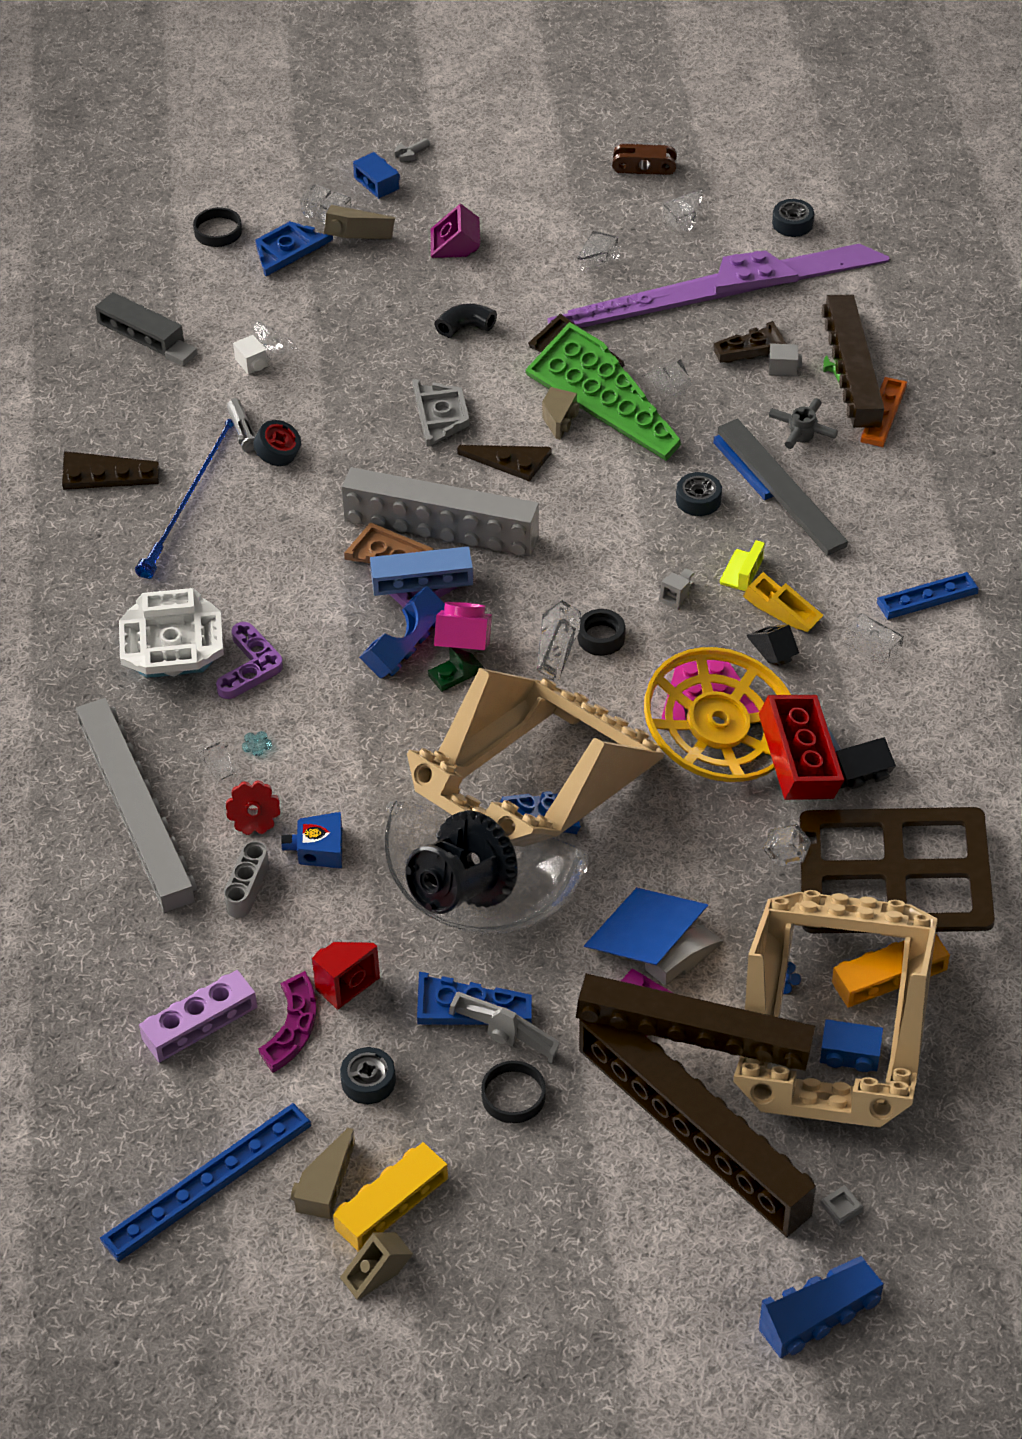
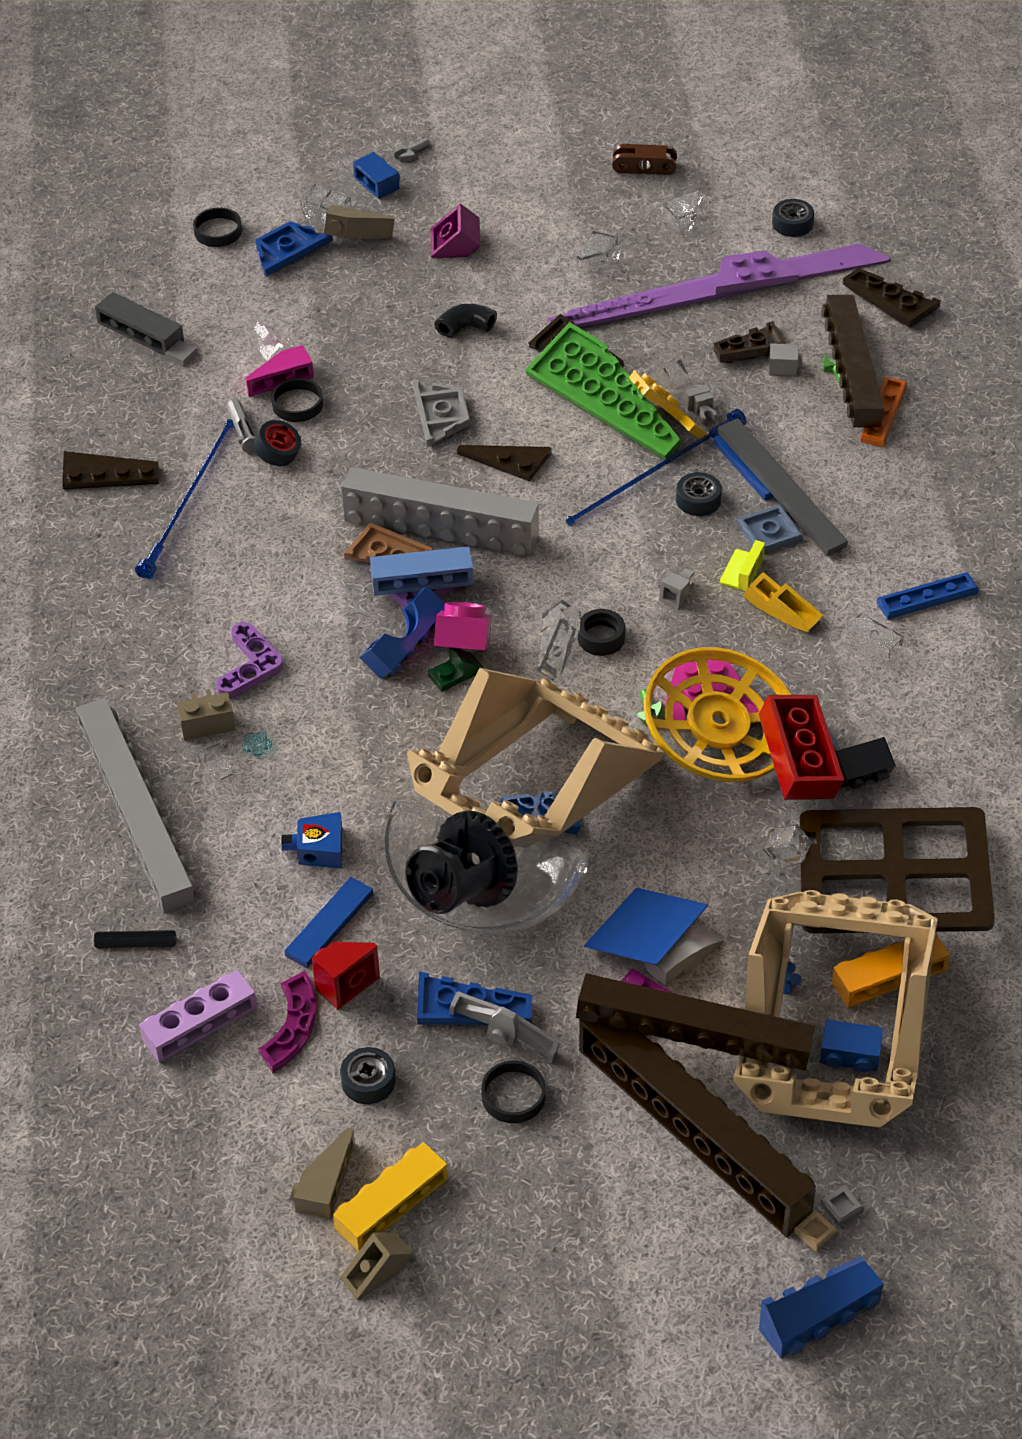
blue tile [100,1103,312,1262] -> none
white piece [119,588,224,678] -> none
light grey beam [224,841,269,918] -> none
red plant [226,780,280,835] -> none
white brick [233,335,268,375] -> none
dark tan slope [542,387,580,440] -> none
black slope [747,625,799,666] -> none
dark grey bar [769,398,838,449] -> none
none -> black axle [94,930,177,948]
none -> dark tan brick [177,689,235,741]
none -> dark pink slope [245,345,314,397]
none -> black tyre [271,378,323,422]
none -> blue tile [284,877,373,968]
none -> clear blue piece [565,408,747,525]
none -> yellow wing [629,370,708,441]
none -> bright green bar [636,689,665,726]
none -> light grey piece [684,384,717,425]
none -> sand blue tile [737,505,803,554]
none -> tan tile [794,1210,838,1252]
none -> dark brown wing [843,268,941,328]

